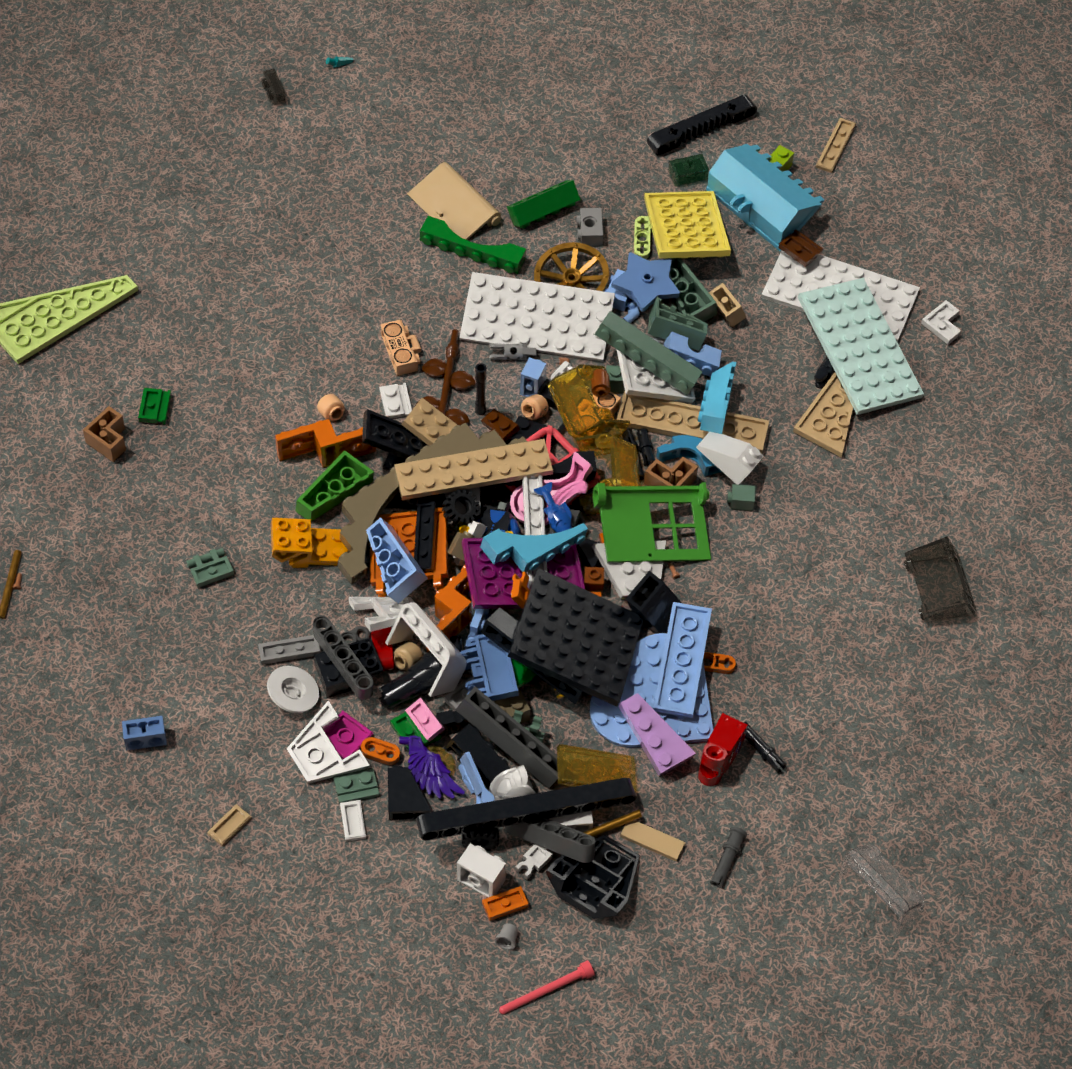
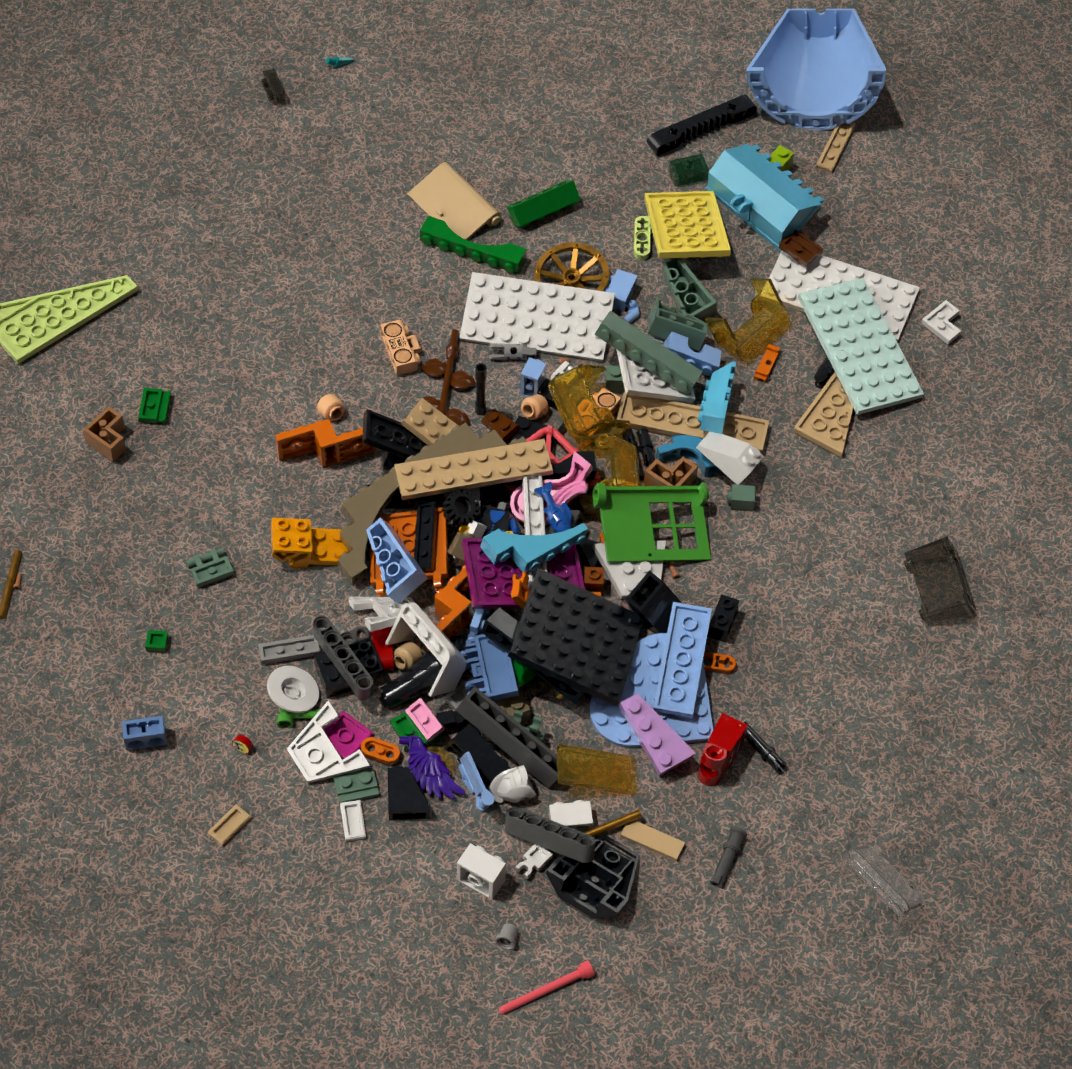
bright green wedge [295,450,374,521] -> none
white plate [379,383,412,419] -> none
black beam [416,778,637,841] -> none
black tyre [462,828,499,851] -> none
orange plate [482,886,529,921] -> none
light grey brick [576,208,603,246] -> none
dark orange brick [591,369,610,397] -> none
medium blue plate [611,252,680,312] -> none
tan brick [709,283,747,327] -> none
none -> green plate [145,630,168,652]
none -> tile [232,735,253,754]
none -> bright green brick [277,708,320,728]
none -> clear yellow windscreen [705,278,790,362]
none -> black brick [707,594,740,643]
none -> light blue cone [746,9,886,130]
none -> orange piece [754,344,781,383]

